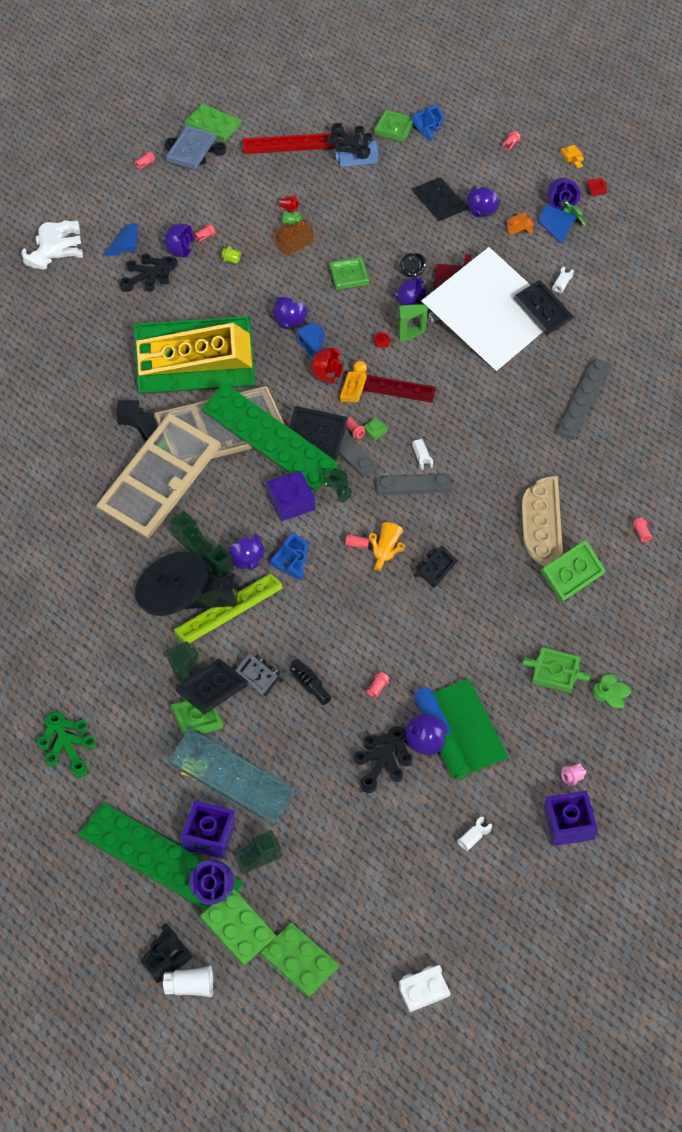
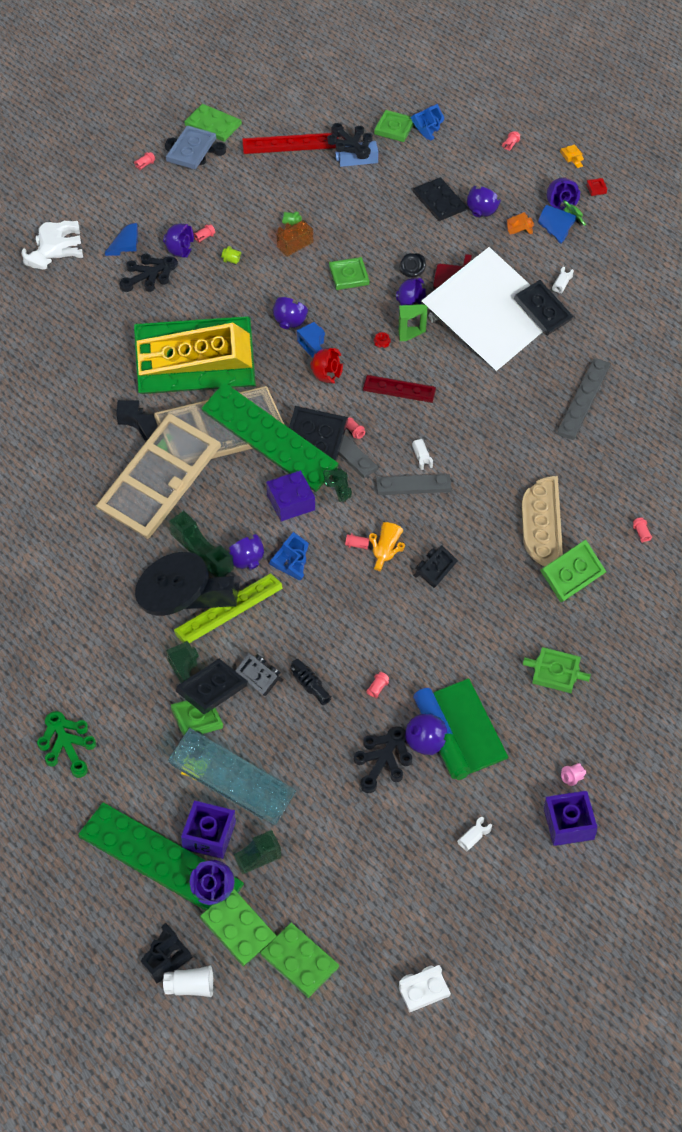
red hose [279,196,299,212] -> none
light orange plate [340,361,367,402] -> none
bright green plate [363,417,388,440] -> none
bright green plate [593,674,631,709] -> none

